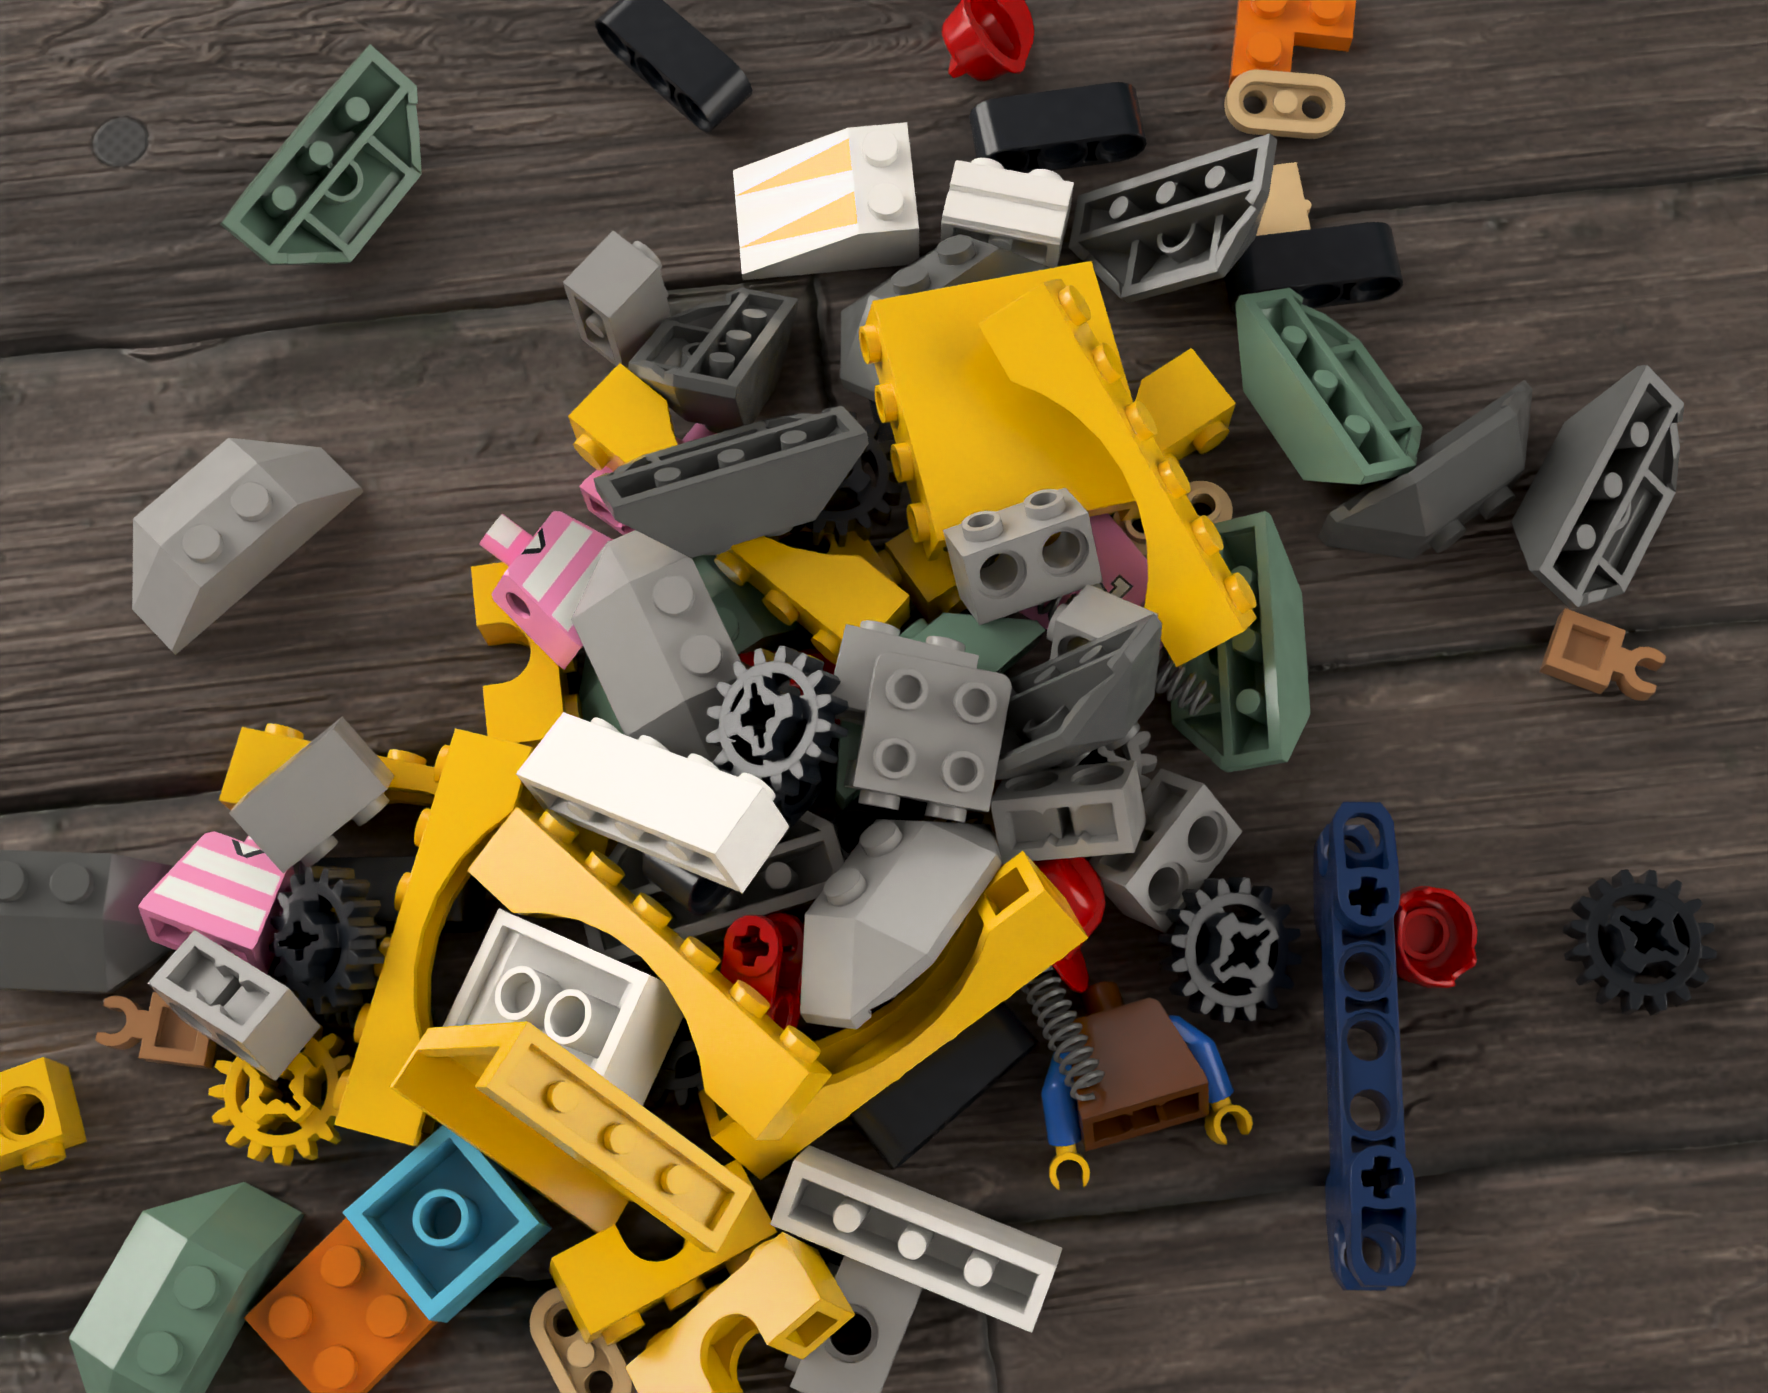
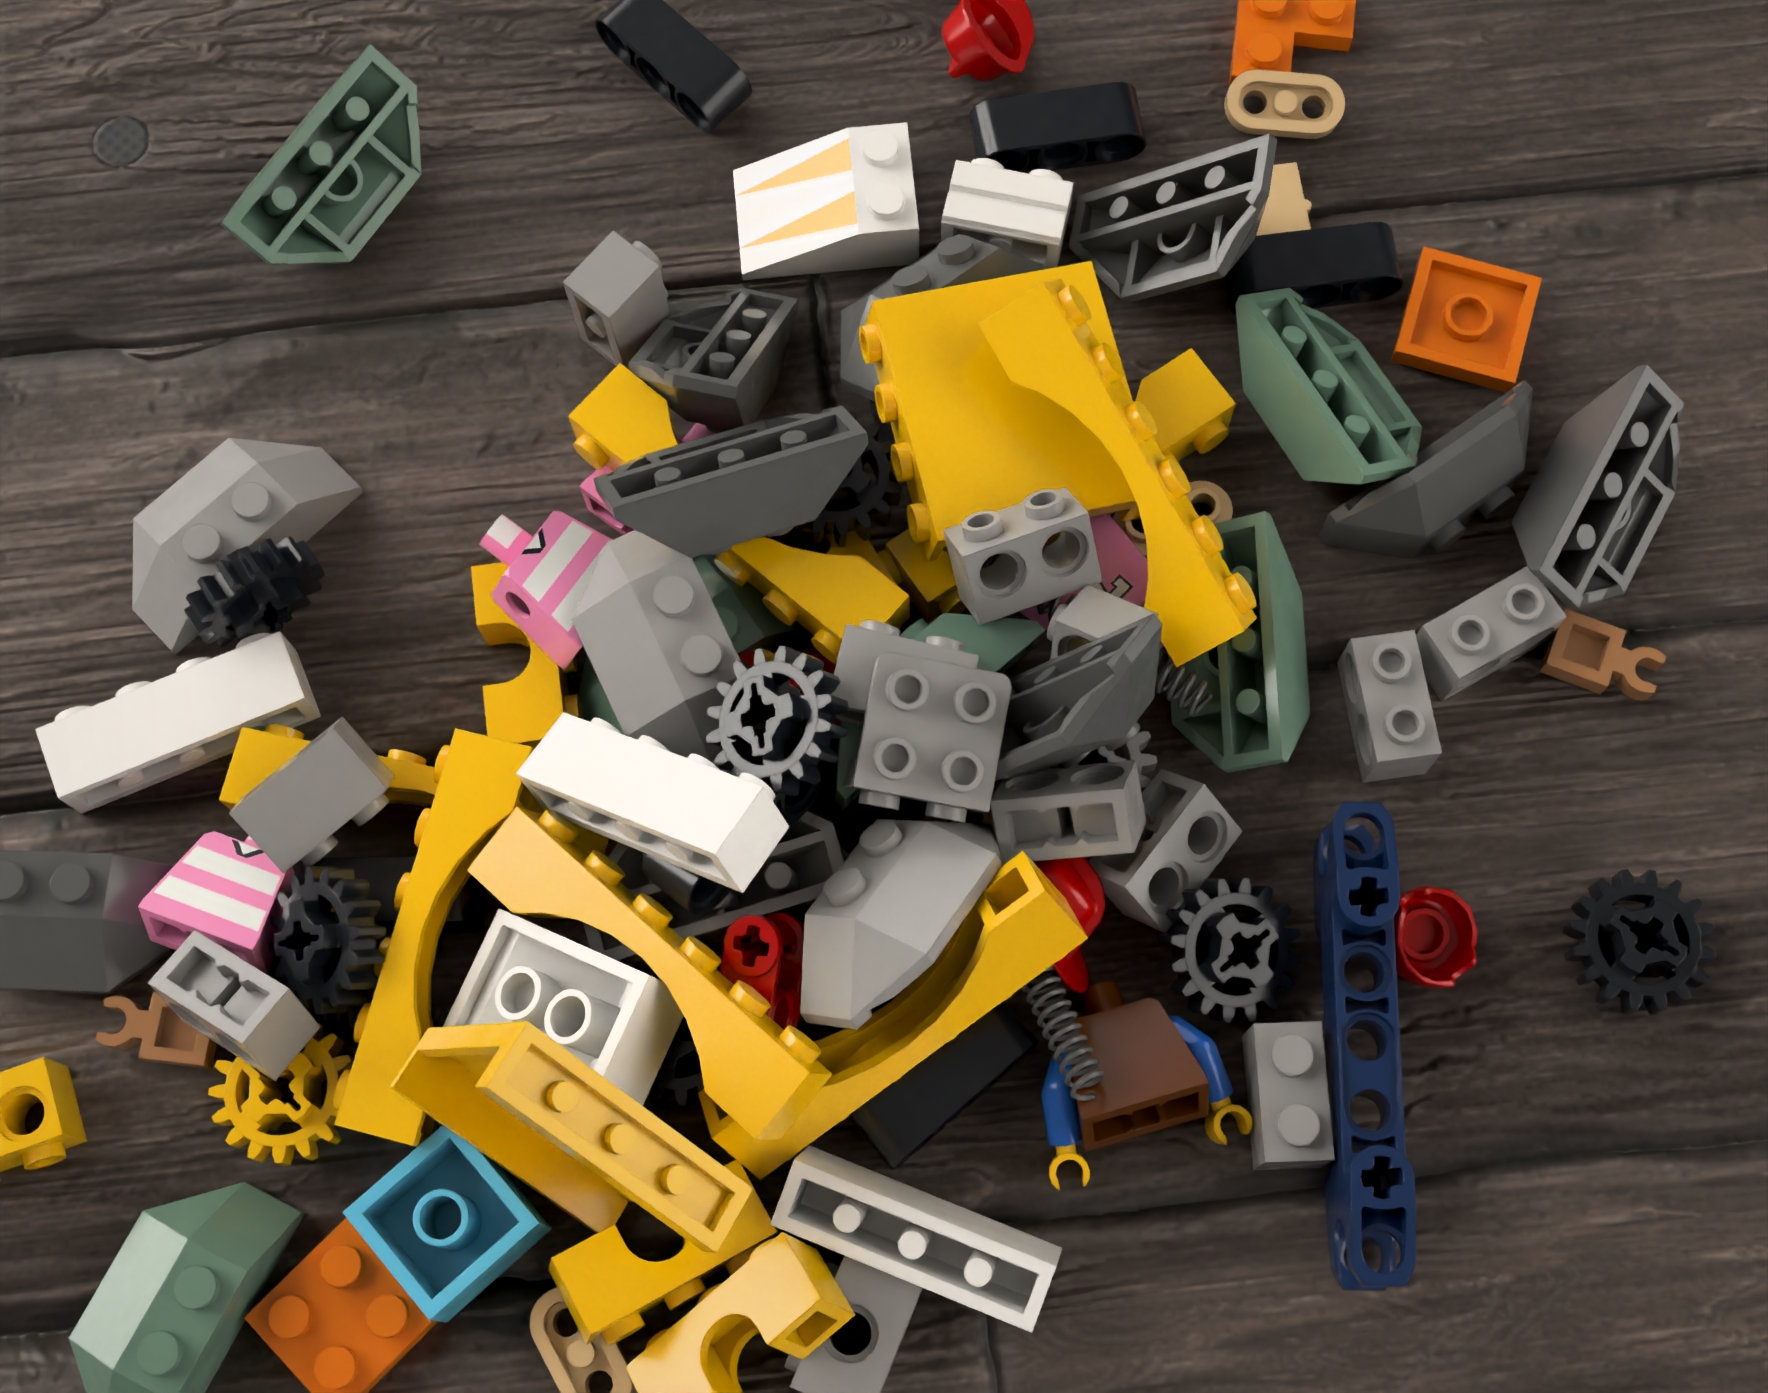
none -> white brick [35,631,321,814]
none -> black gear [184,536,325,647]
none -> light grey brick [1242,1021,1335,1170]
none -> light grey brick [1337,630,1442,783]
none -> orange plate [1391,246,1542,393]
none -> light grey brick [1416,566,1567,702]

